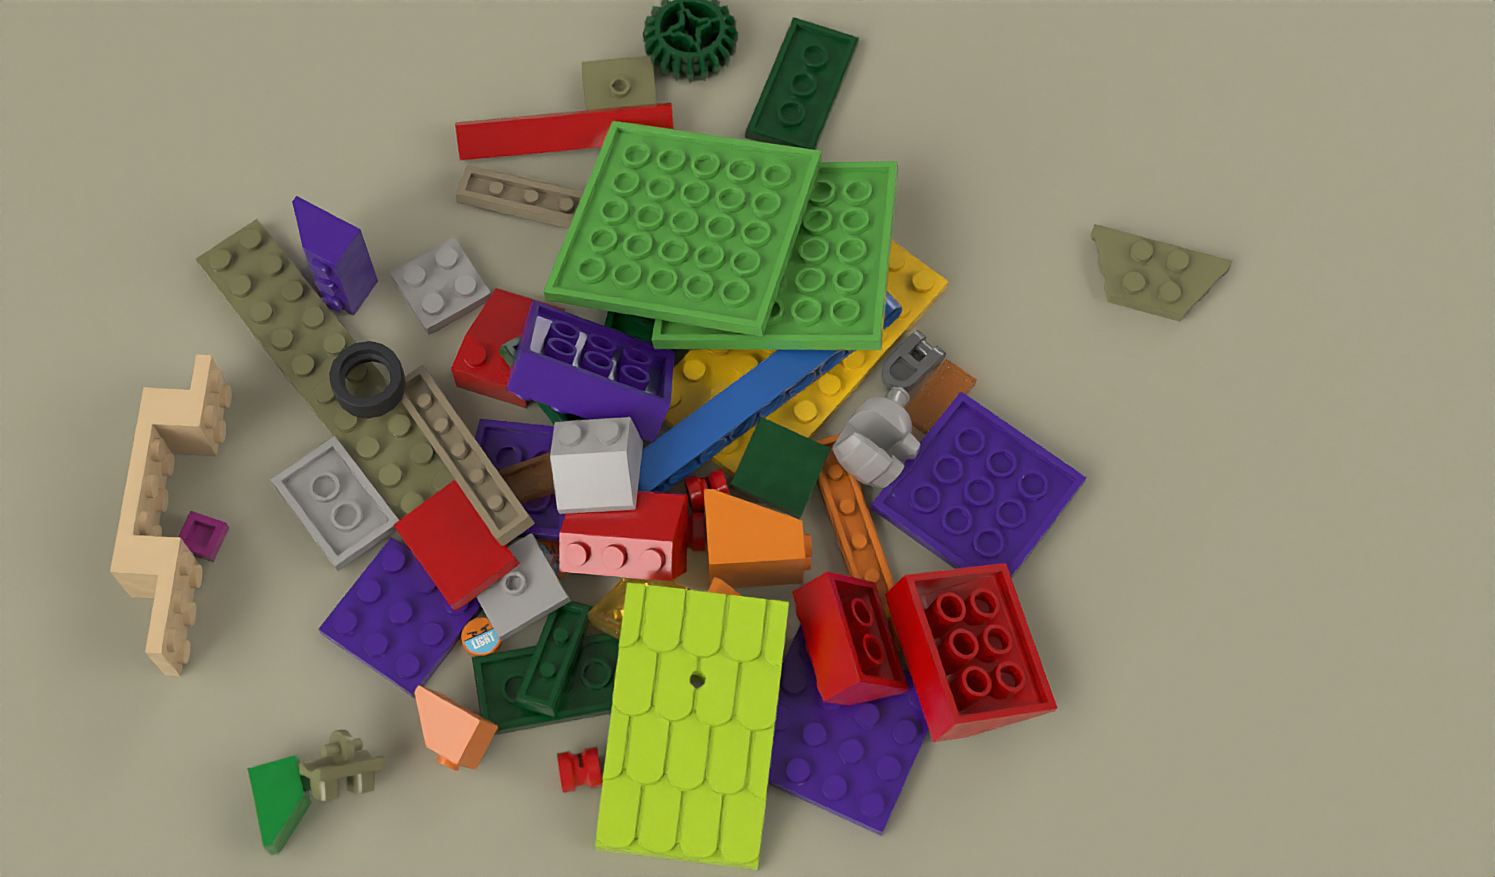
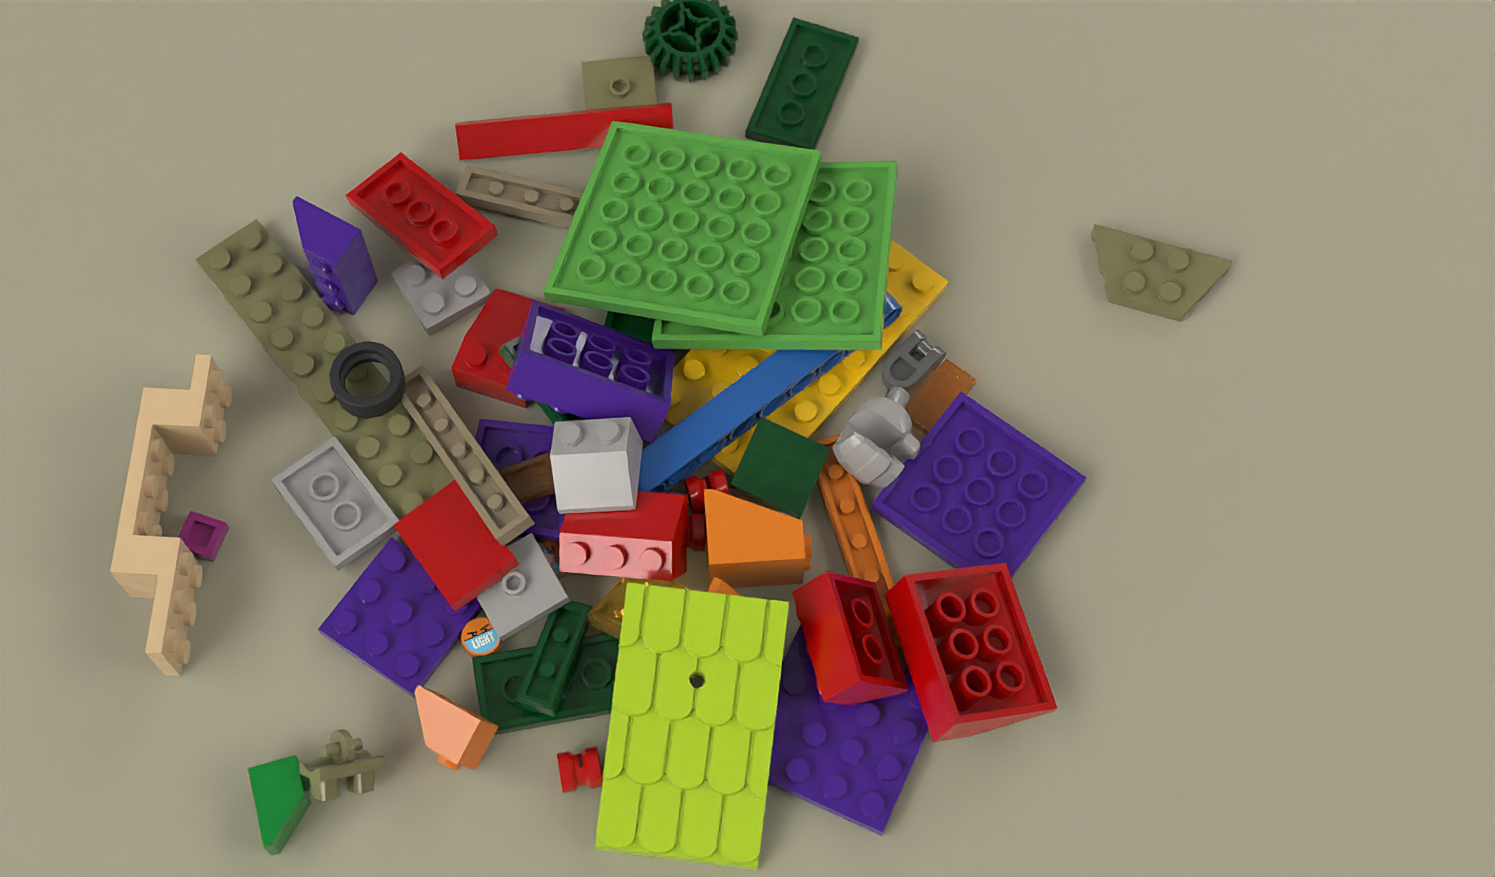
none -> red plate [346,152,498,280]

